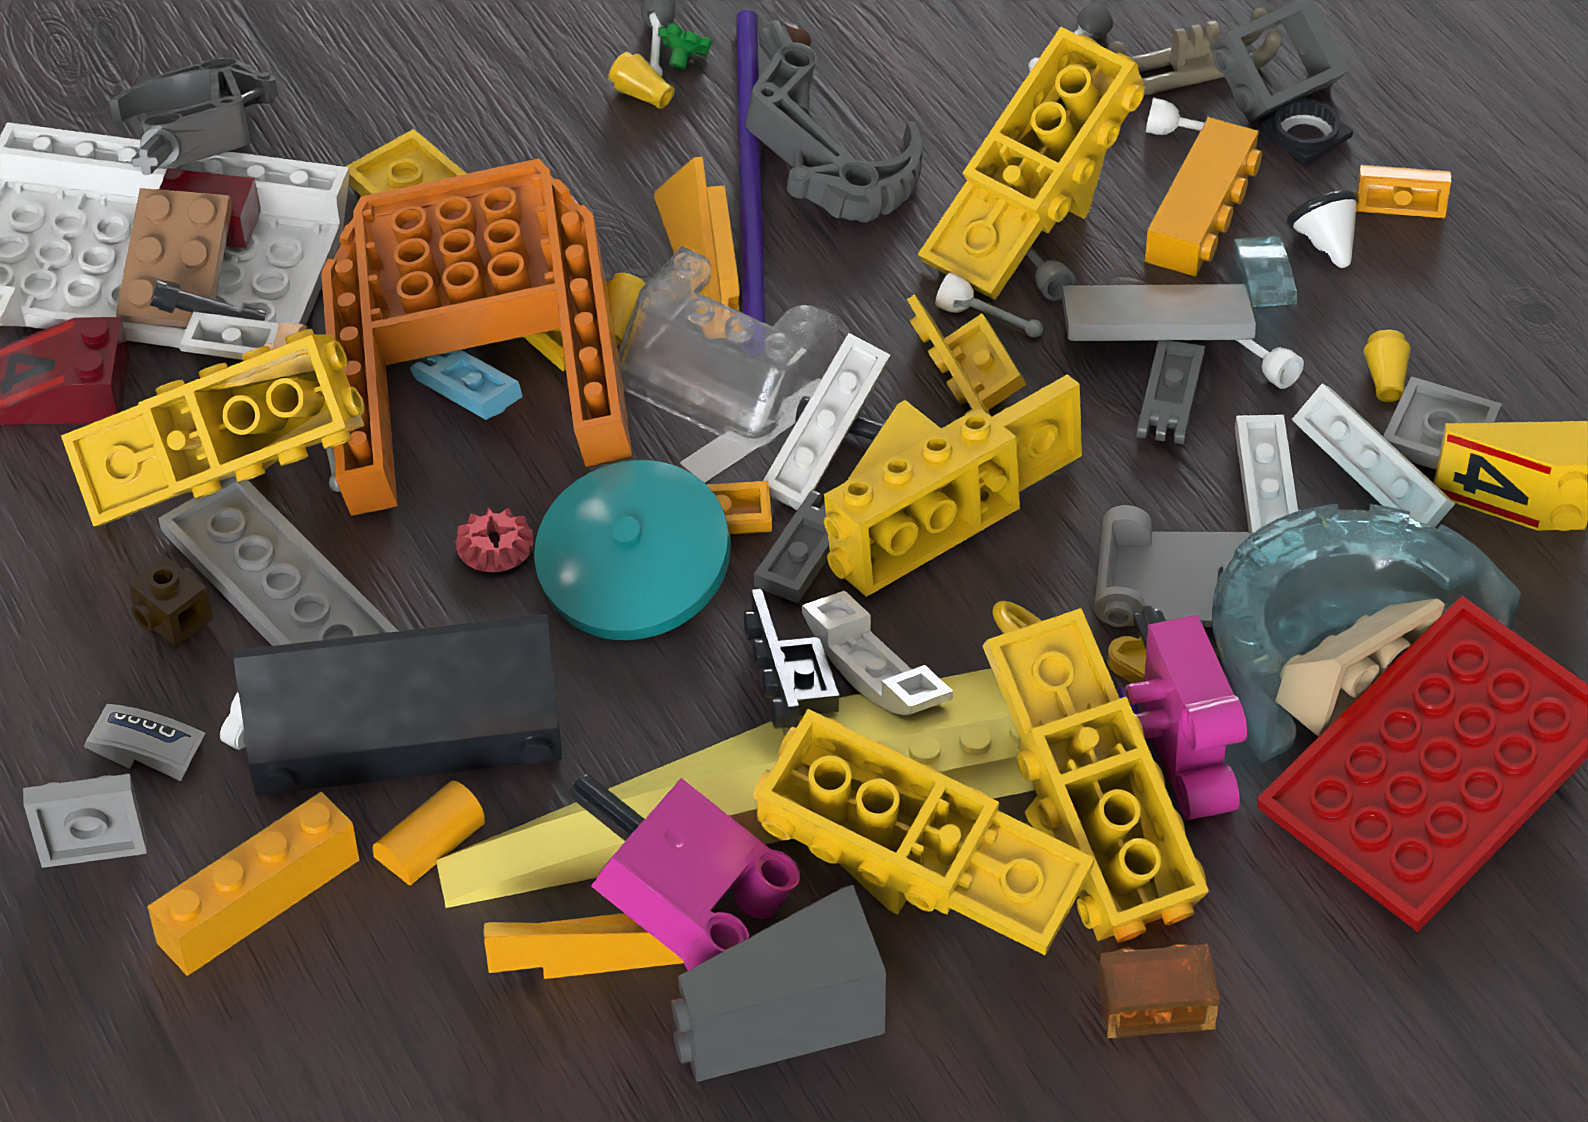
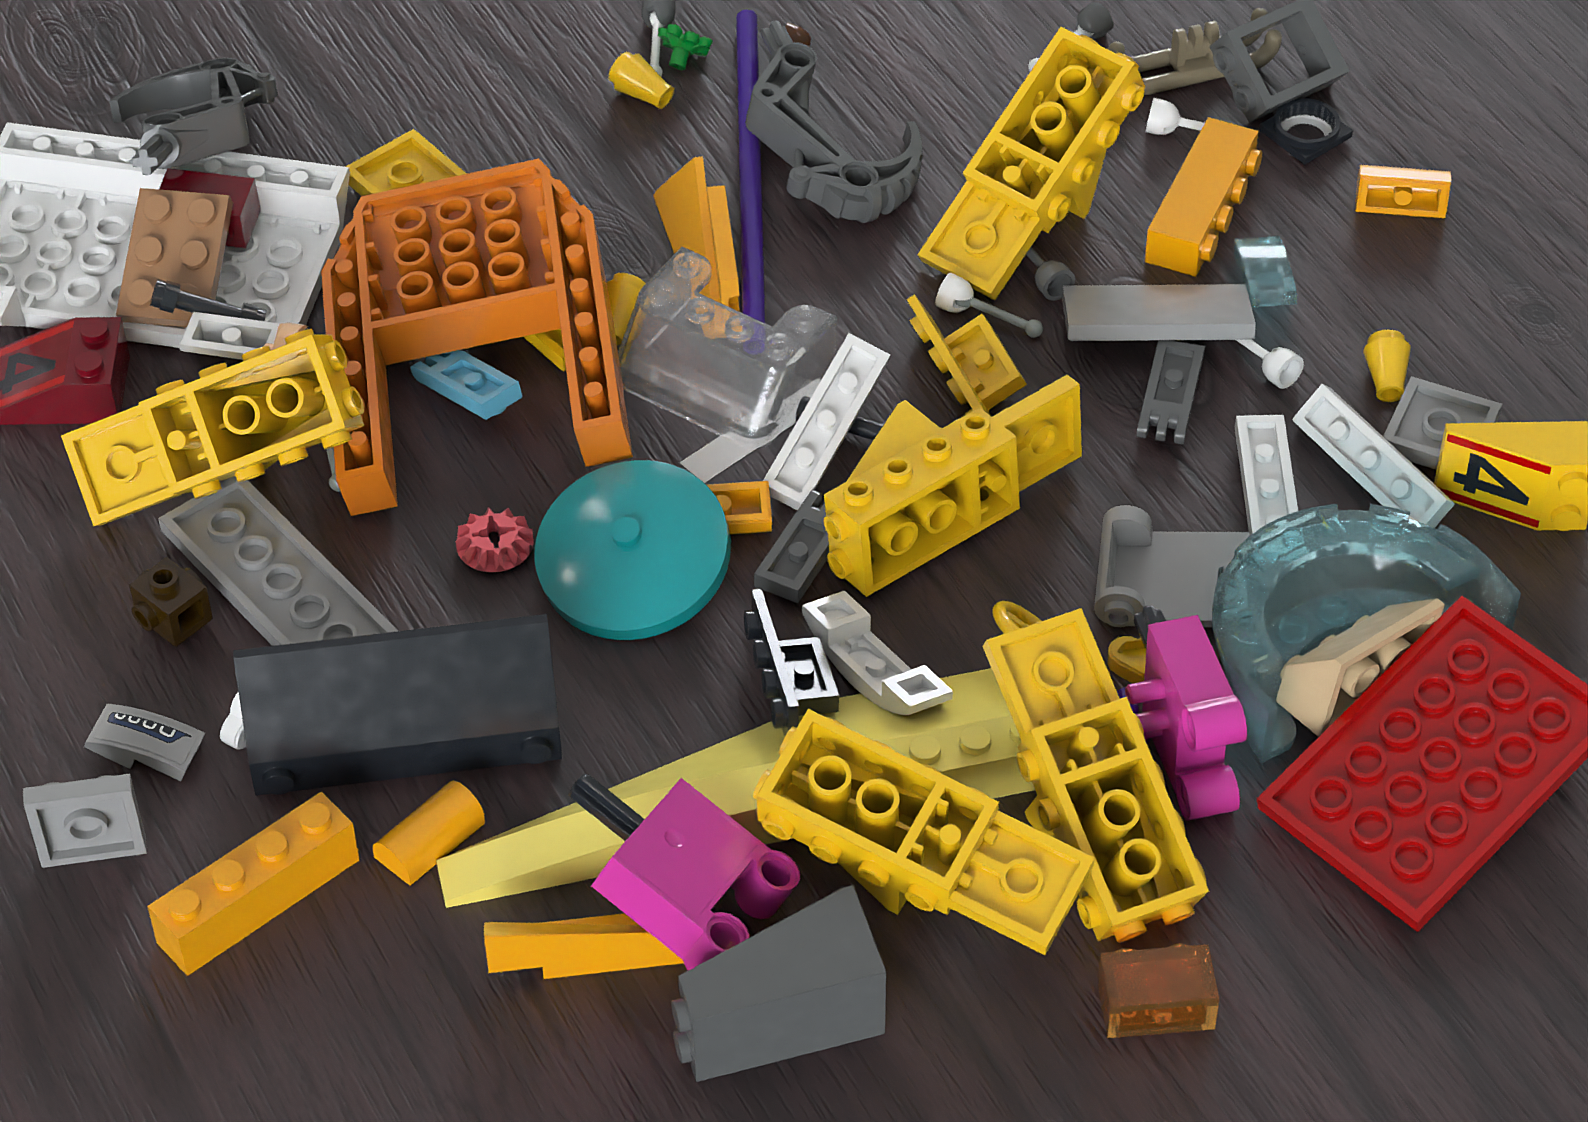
white hat [1287,189,1359,268] -> none

